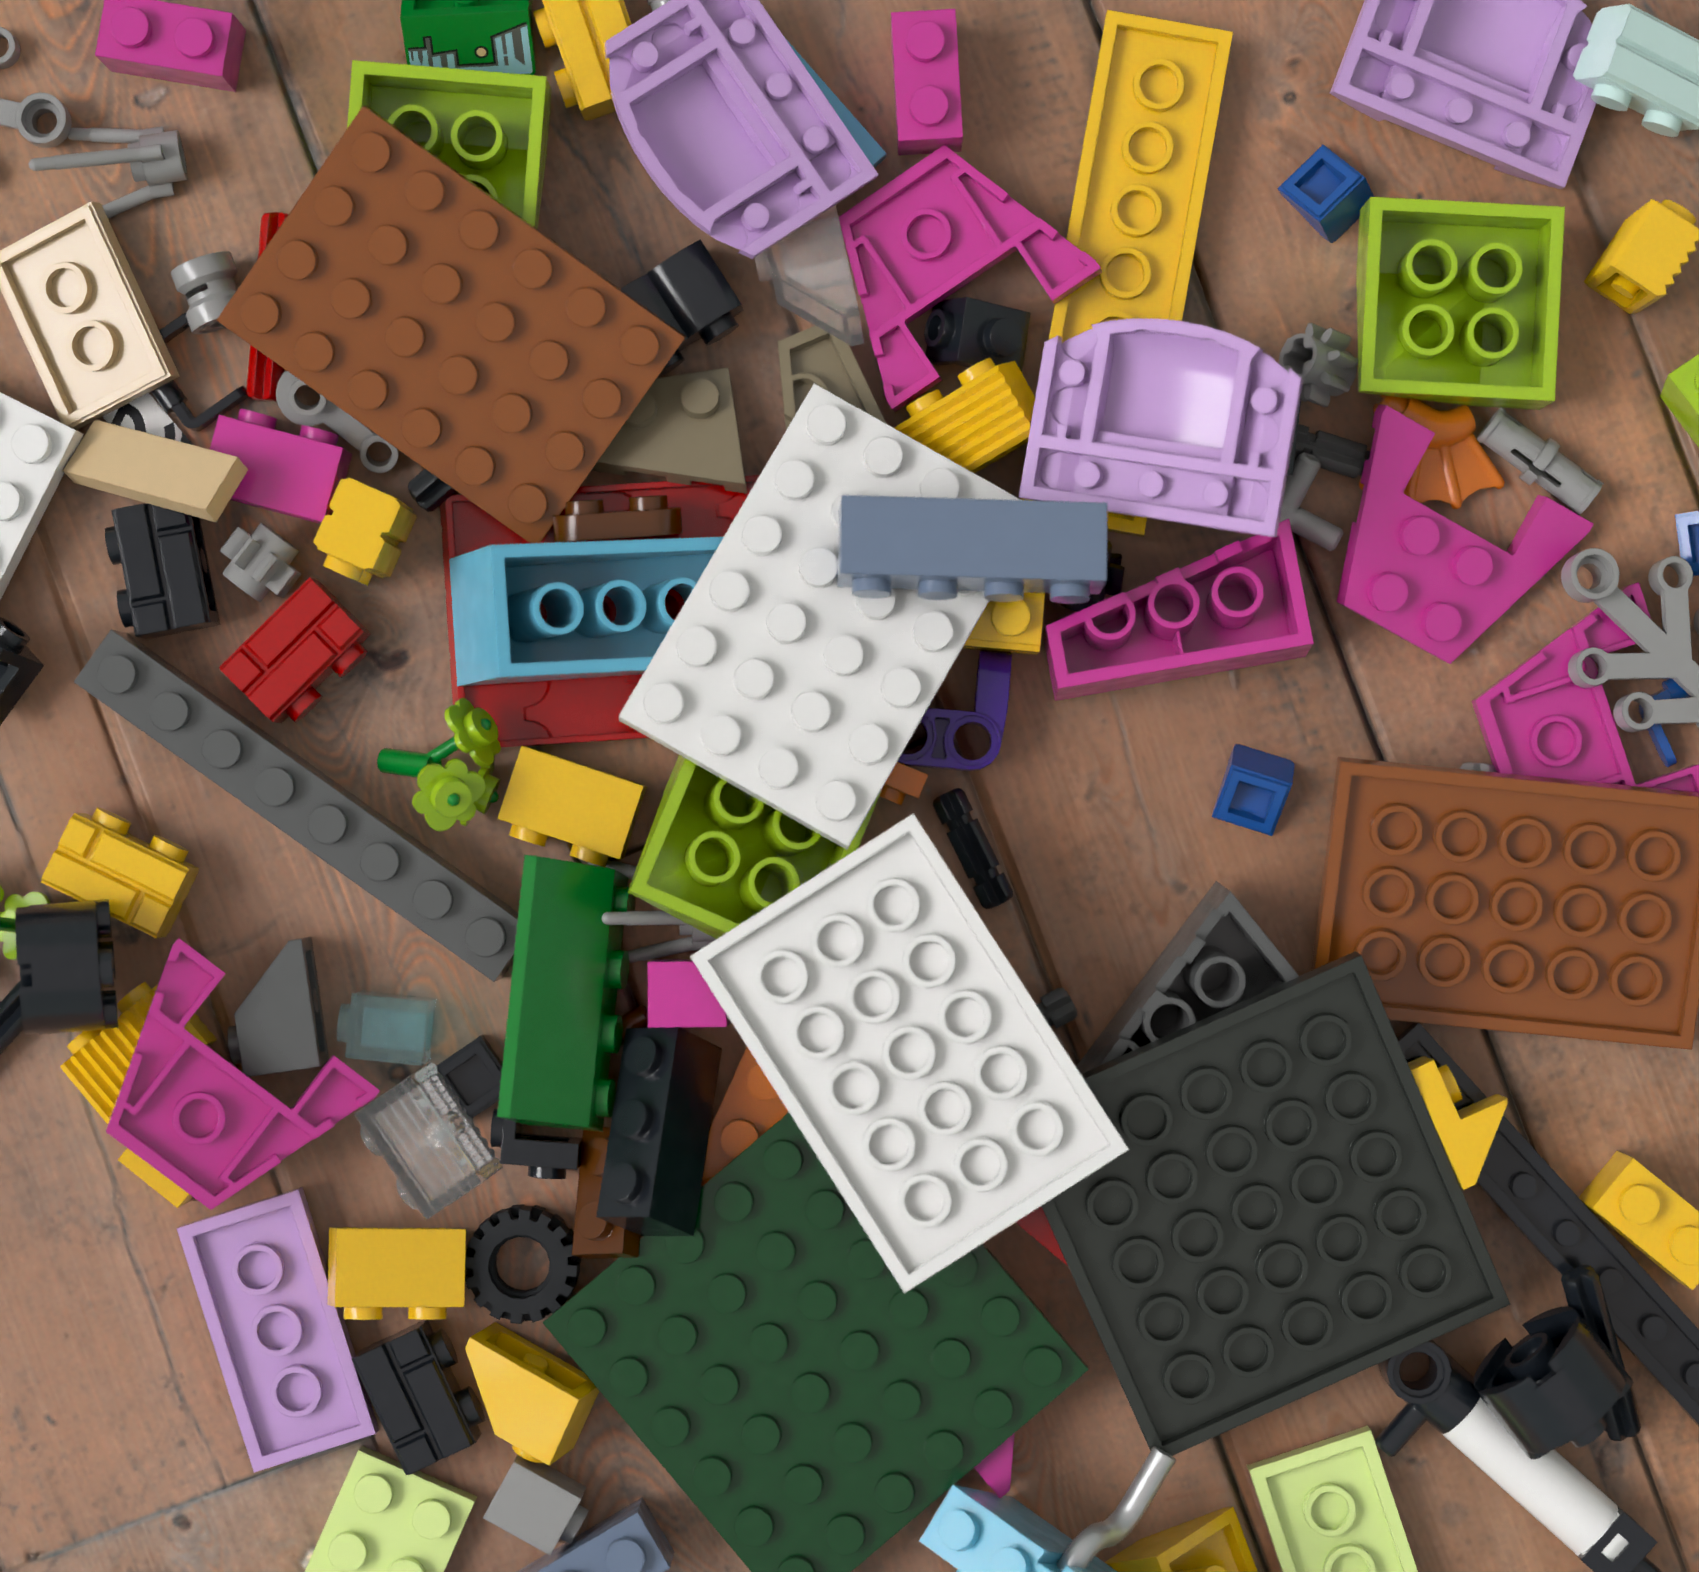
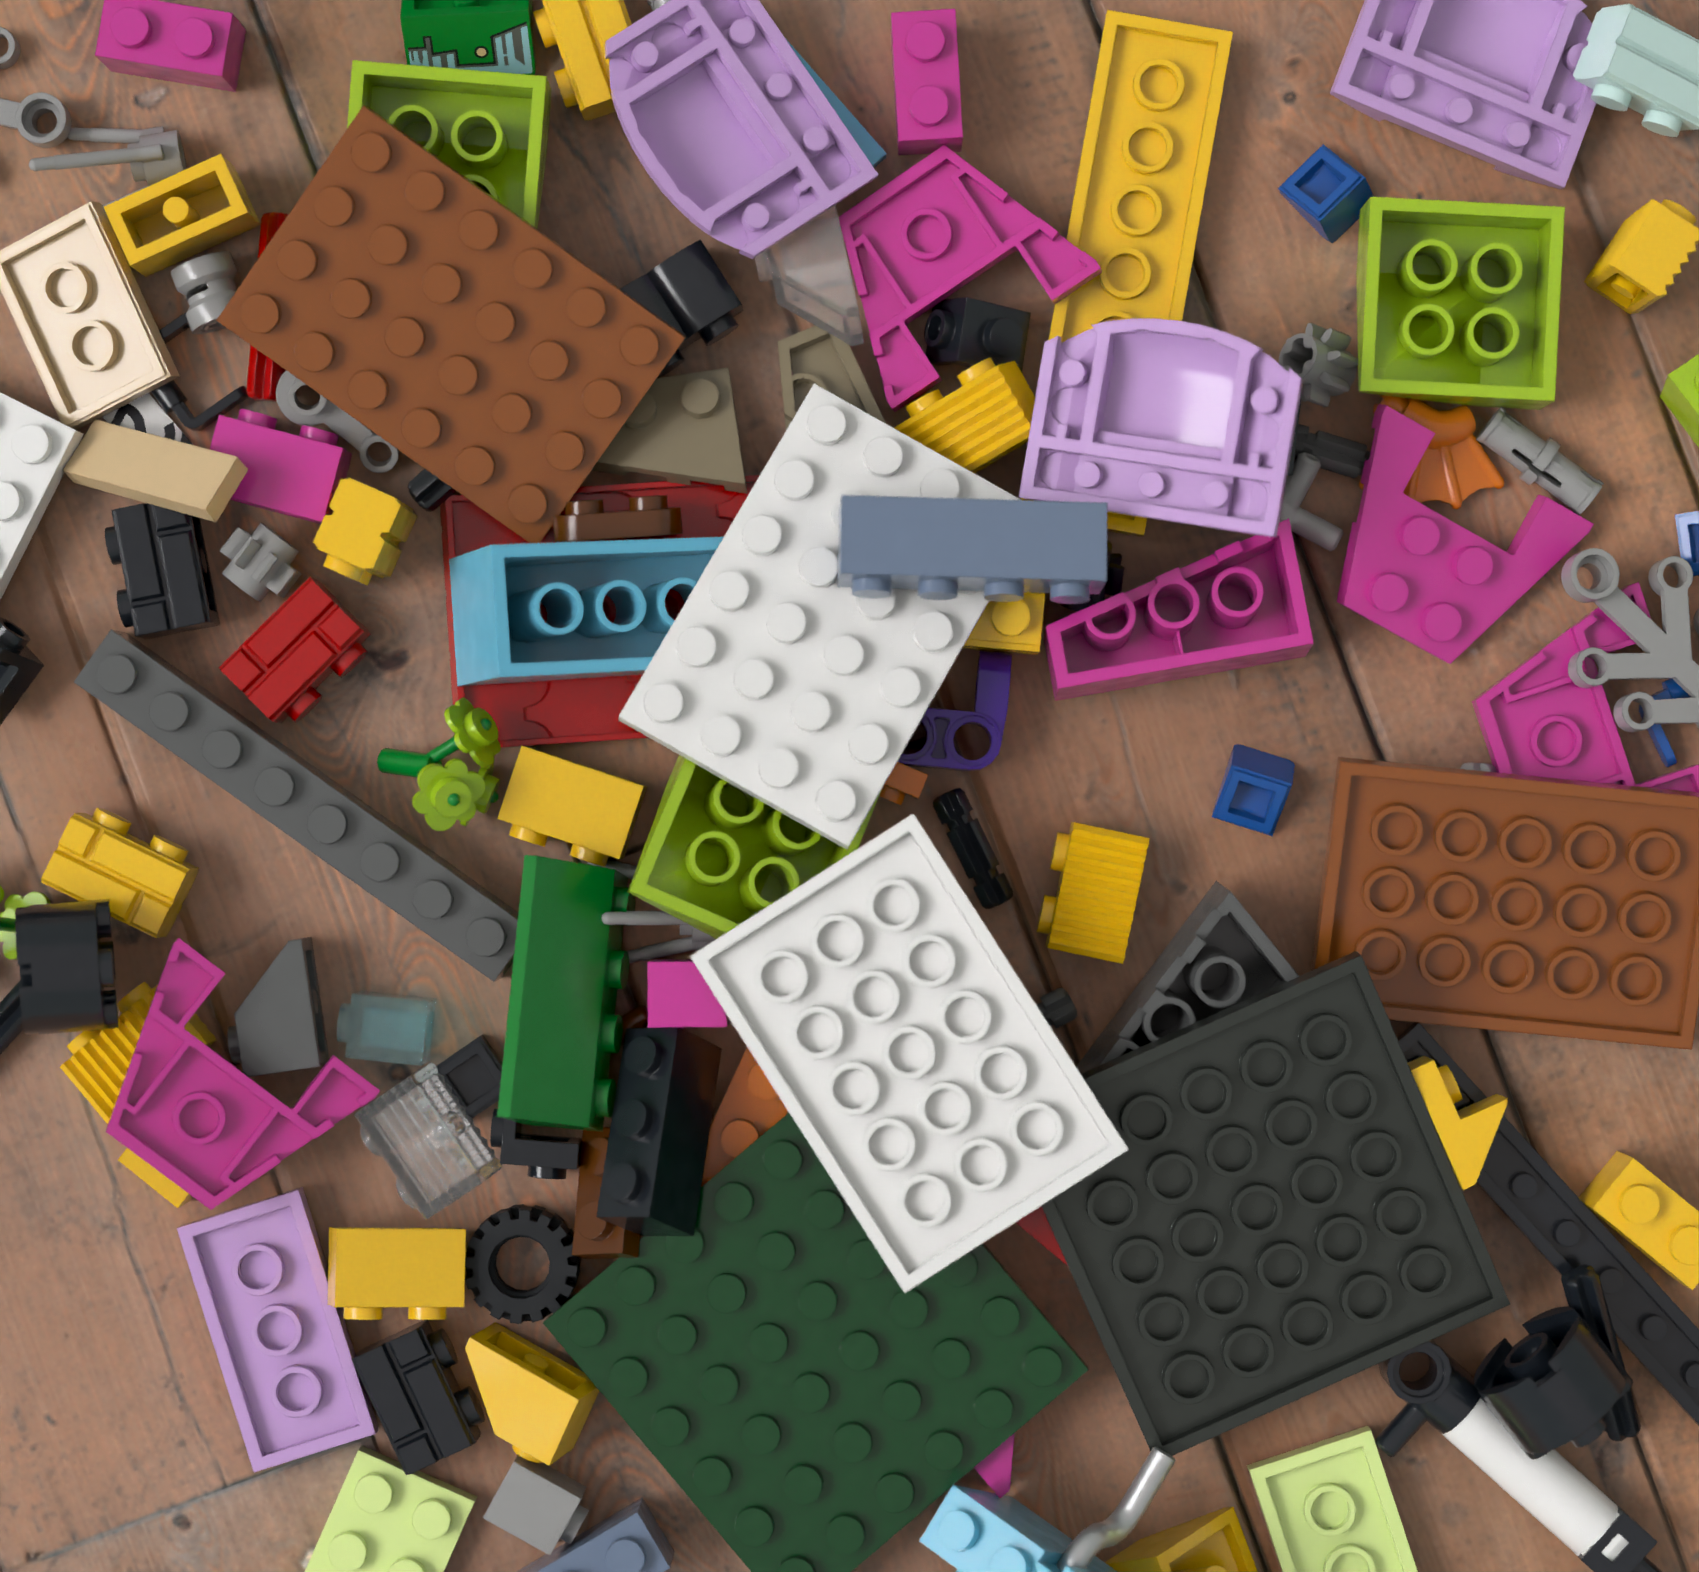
none -> yellow brick [104,154,261,277]
none -> yellow brick [1036,822,1150,964]

